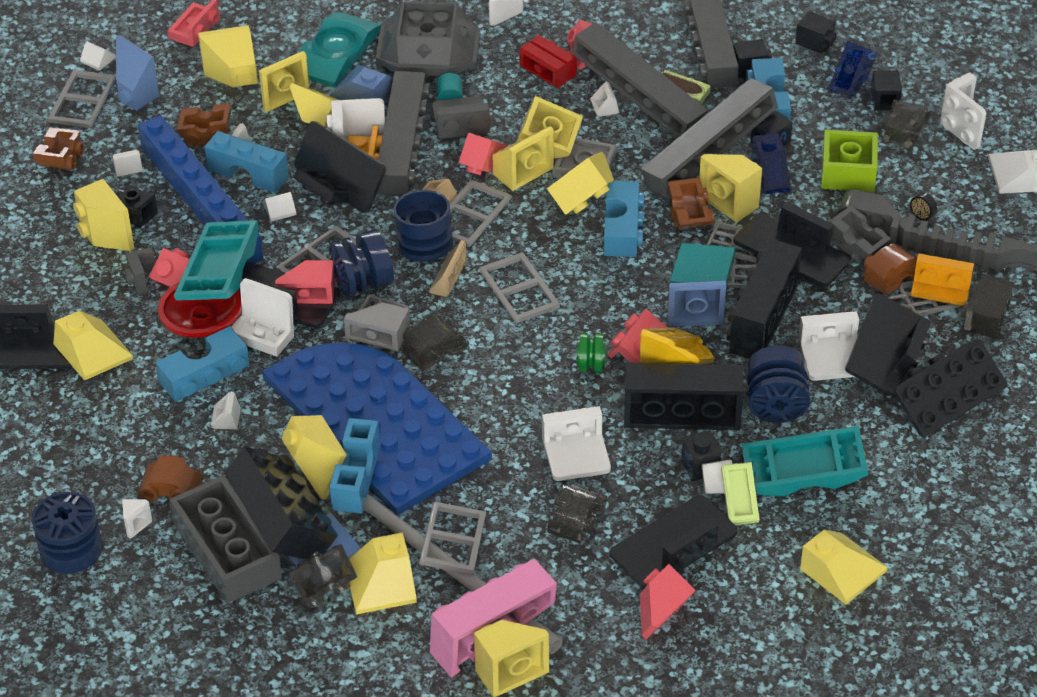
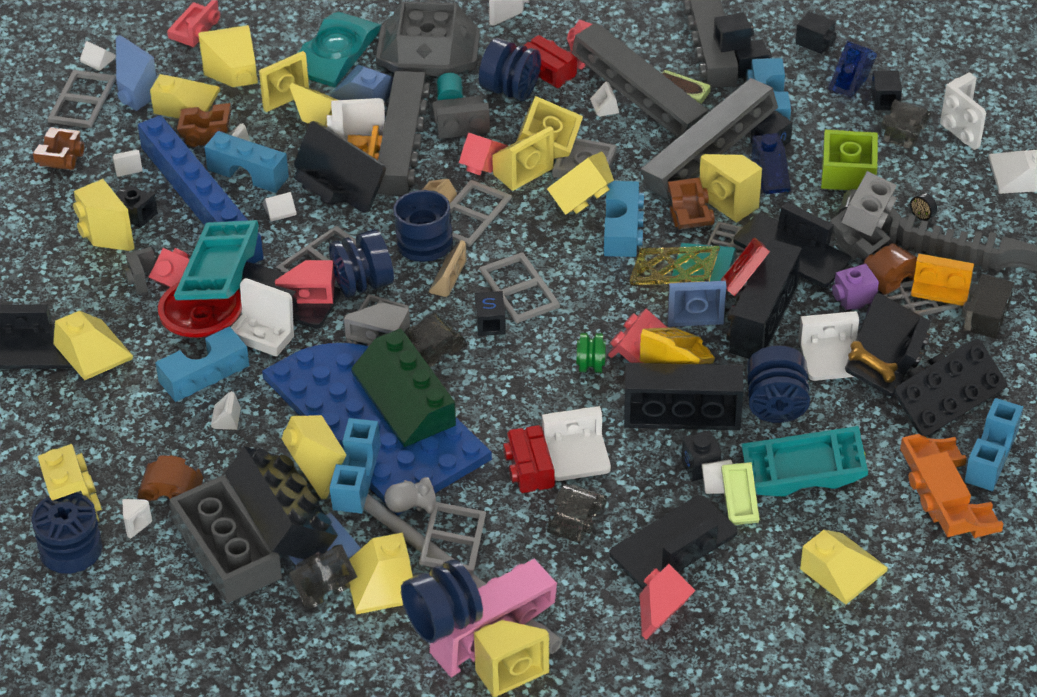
none -> light yellow bracket [38,444,102,521]
none -> light yellow slope [150,74,220,119]
none -> dark green slope [351,328,456,447]
none -> light grey animal [384,477,436,514]
none -> dark blue wheel [401,559,483,643]
none -> black brick [475,291,506,336]
none -> dark blue wheel [478,38,541,101]
none -> red brick [503,425,555,493]
none -> clear yellow window [629,246,720,285]
none -> black brick [713,12,754,53]
none -> red tile [721,238,770,296]
none -> medium lavender brick [832,264,879,310]
none -> light grey brick [841,171,897,236]
none -> pearl gold piece [848,341,898,383]
none -> orange bracket [900,434,1003,538]
none -> dark azure arch [965,398,1023,491]

